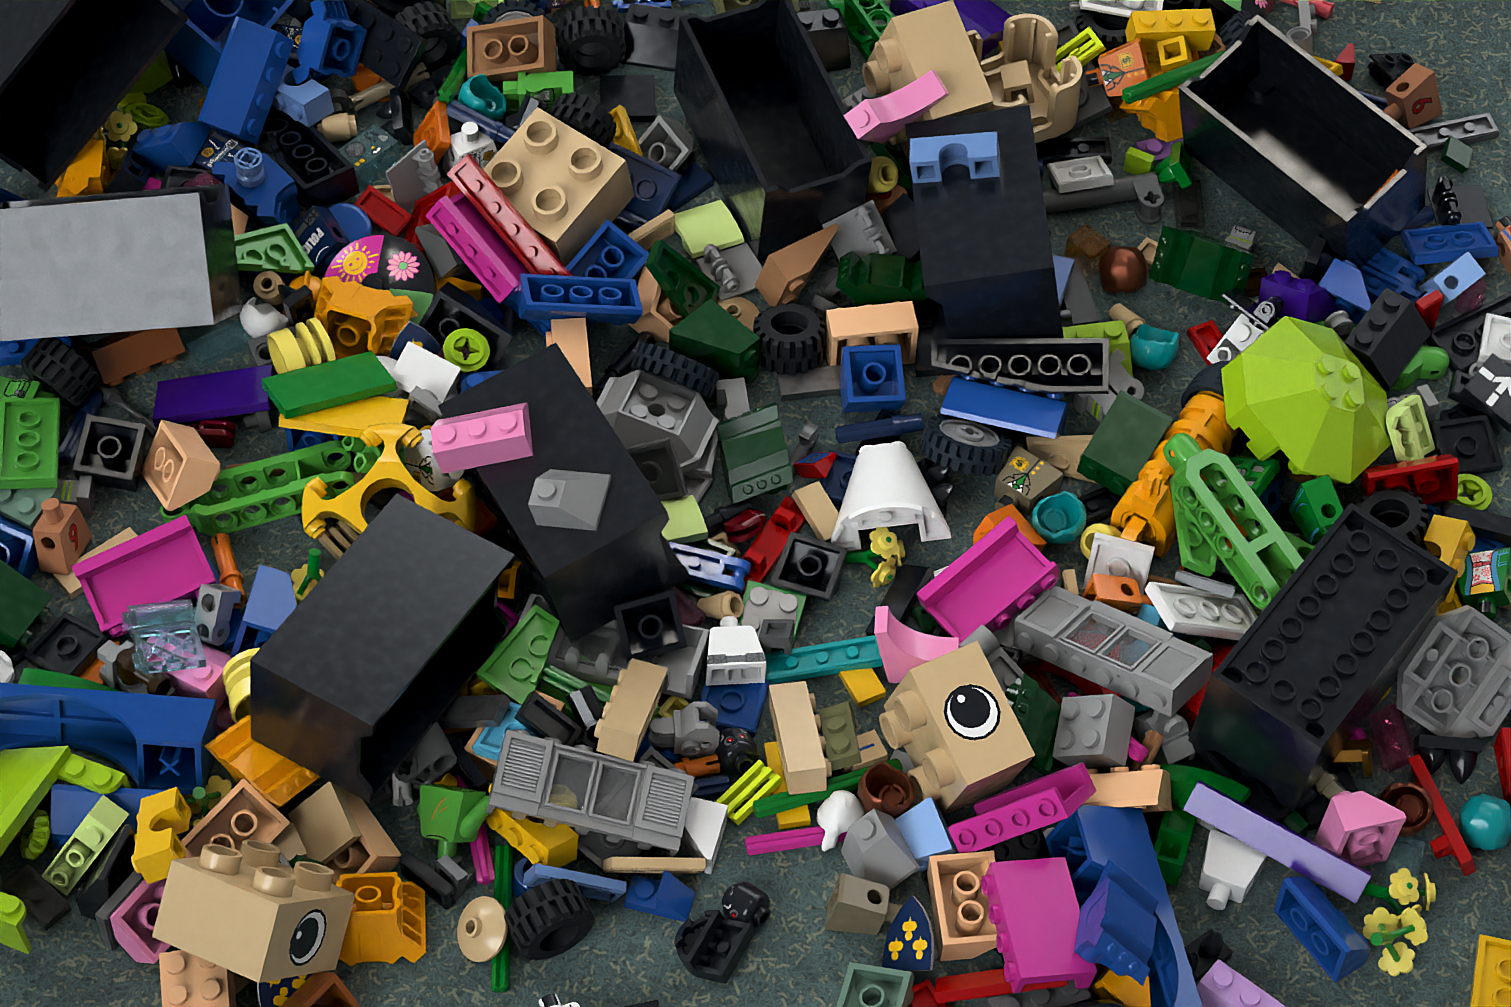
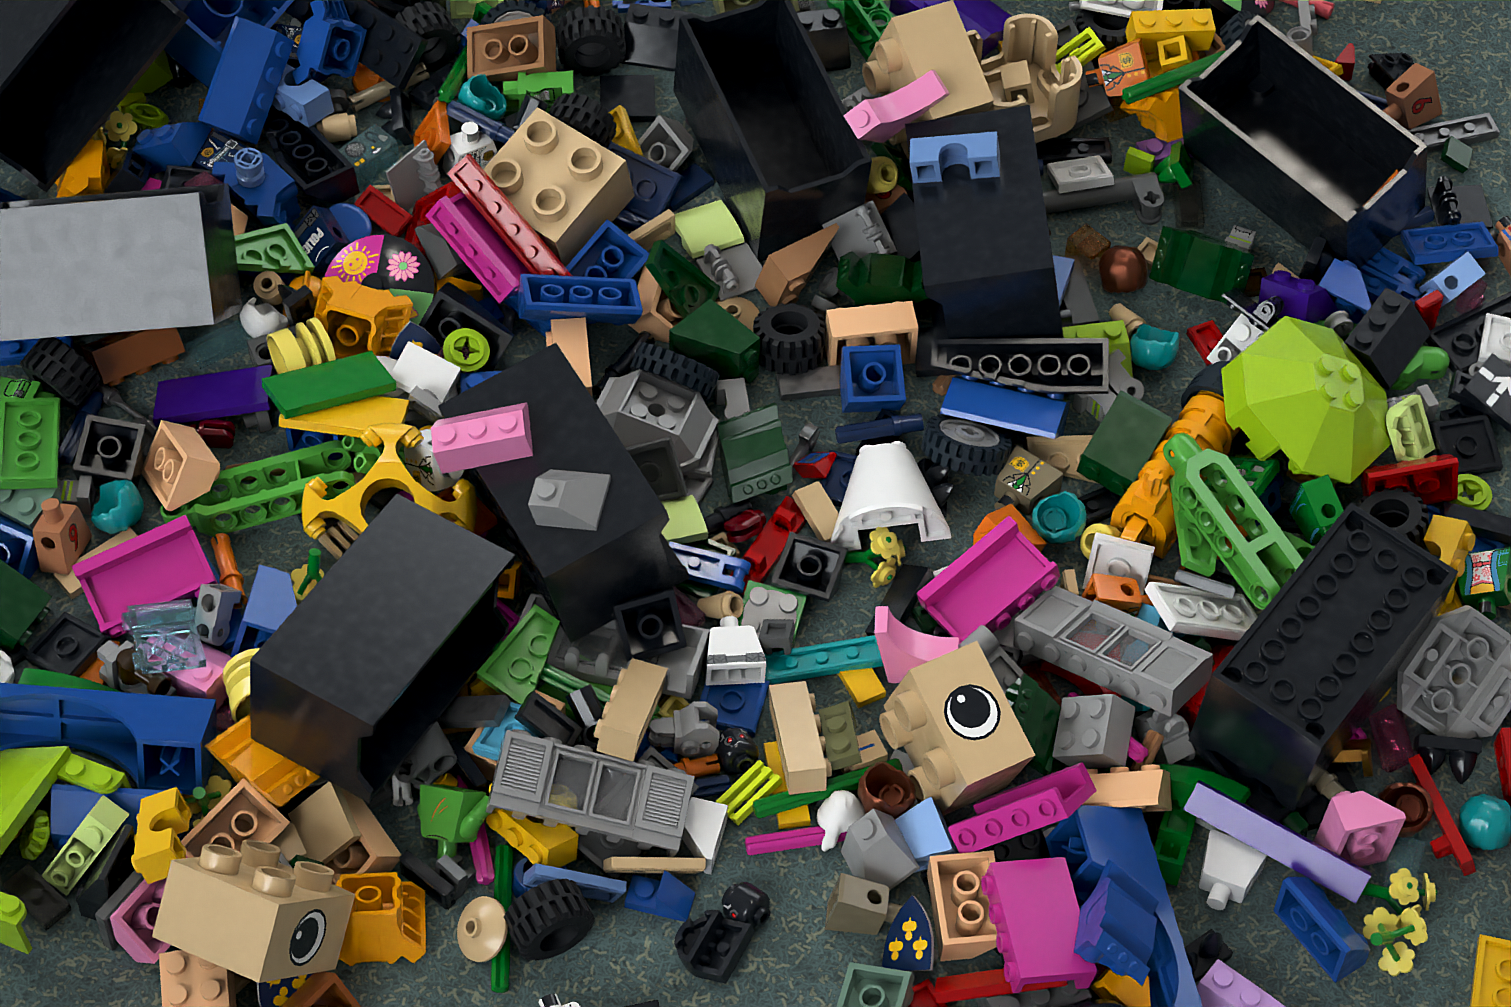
none -> teal hair [91,479,144,534]

